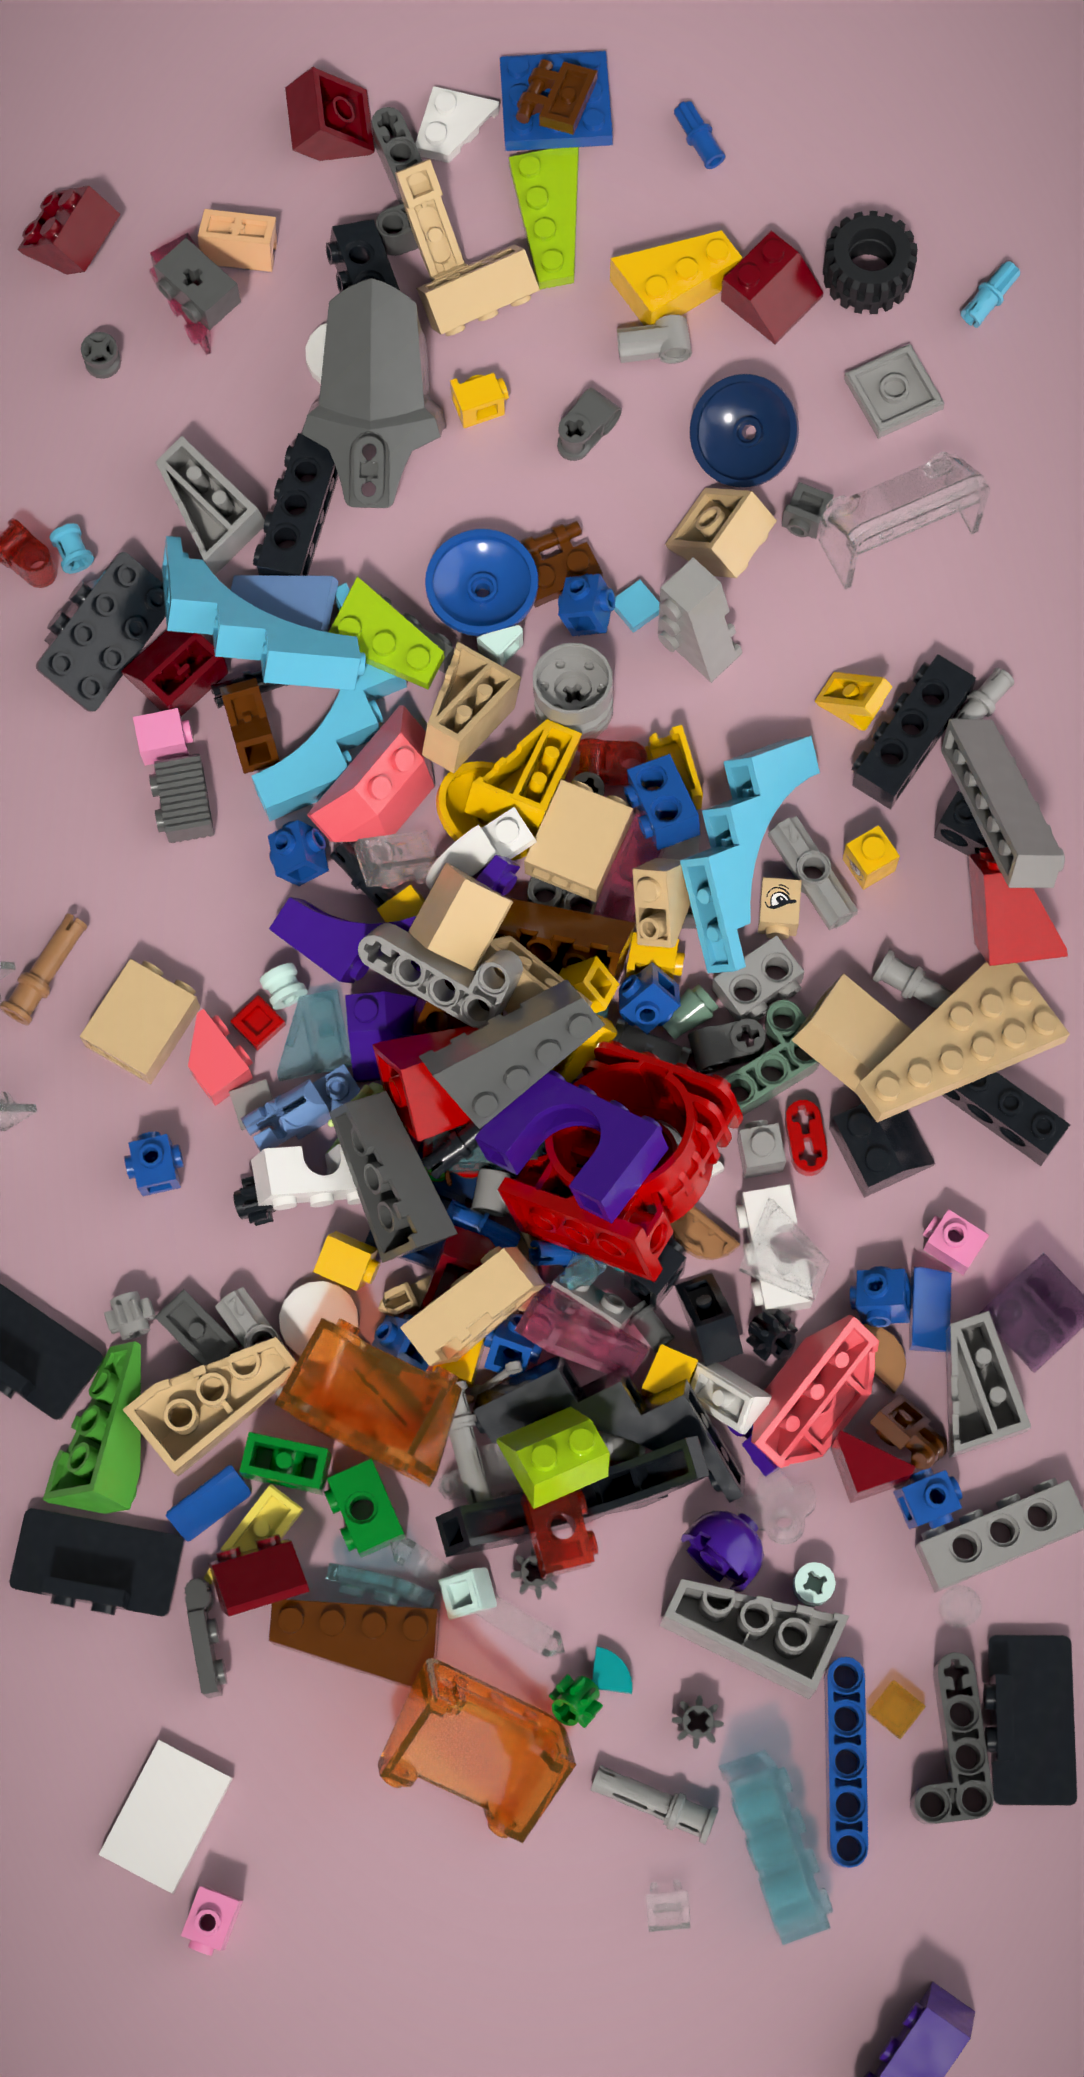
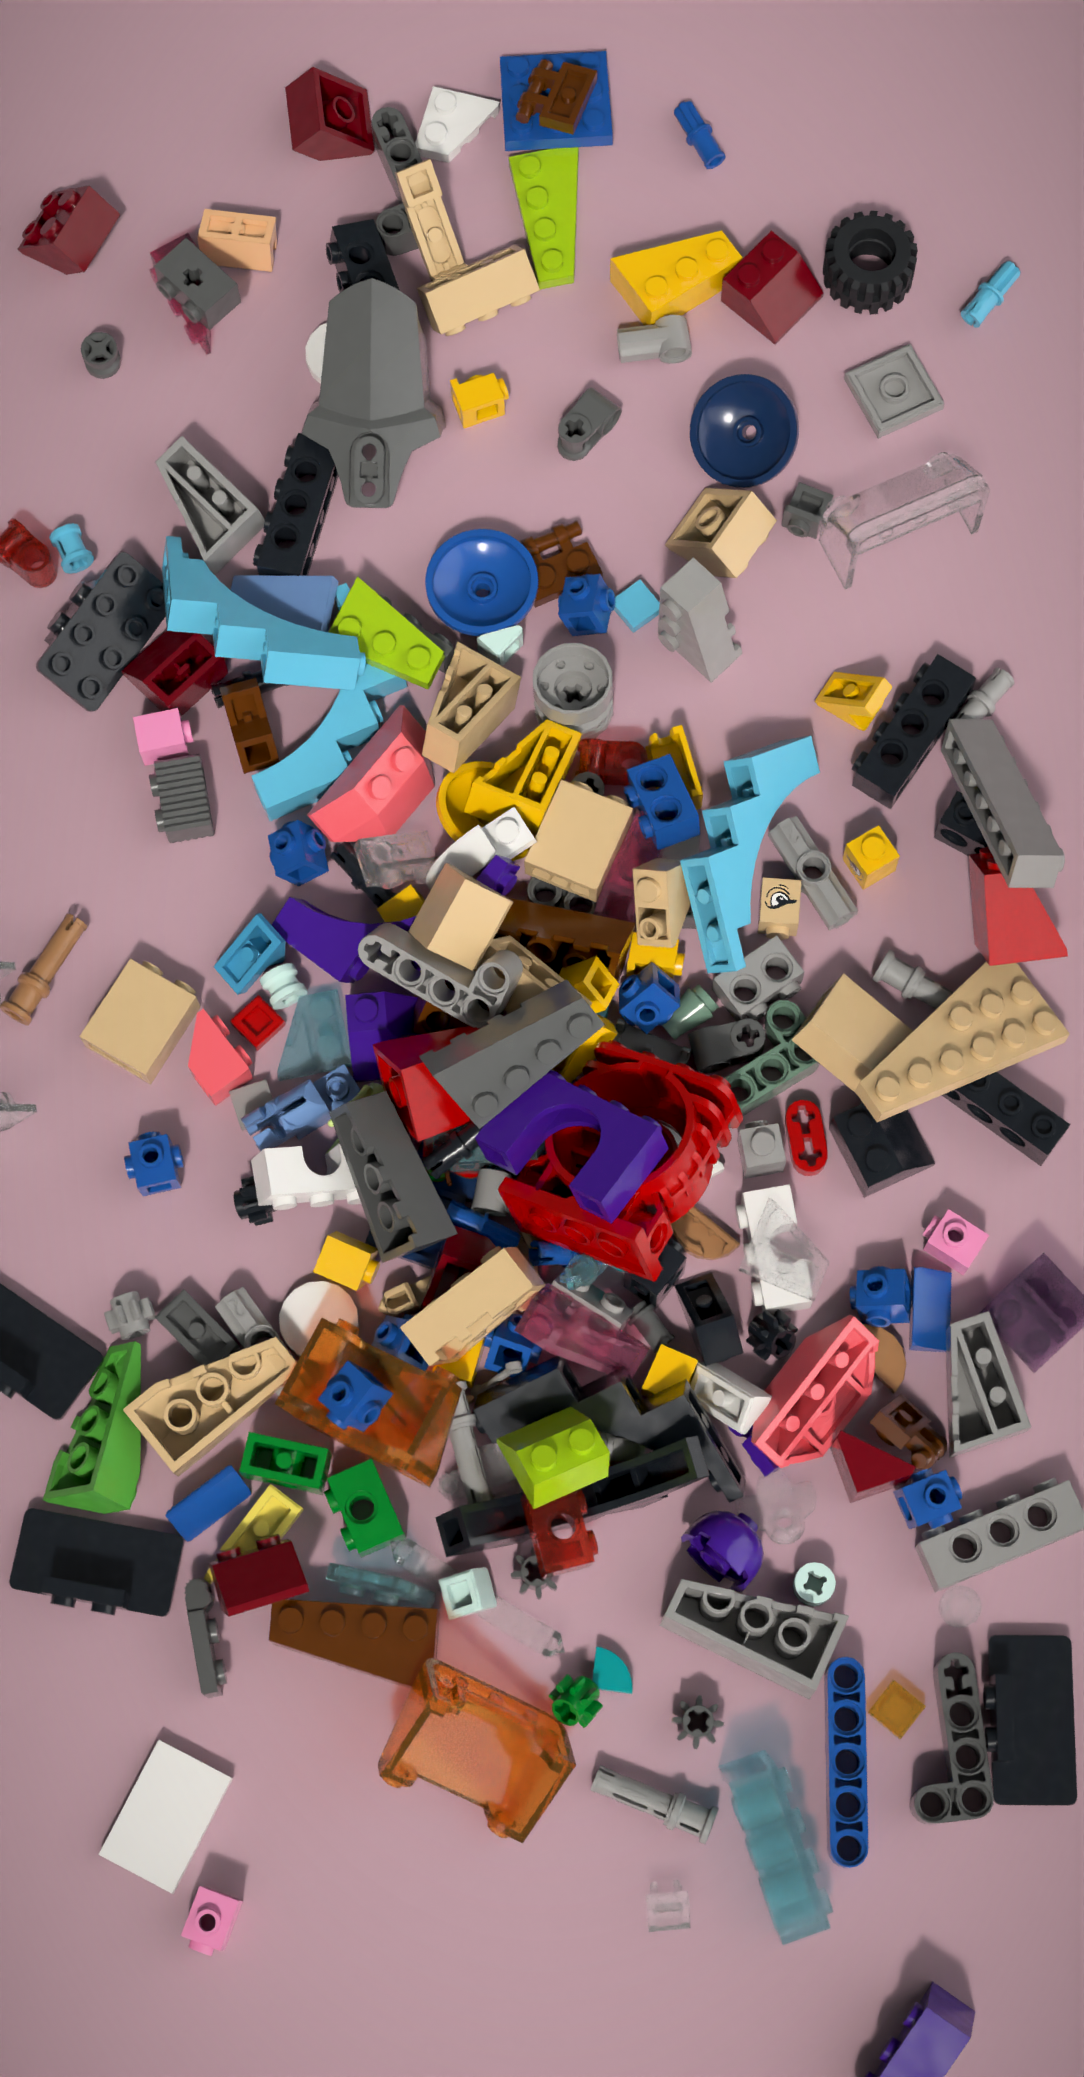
none -> dark azure slope [213,913,286,995]
none -> blue brick [318,1360,394,1432]

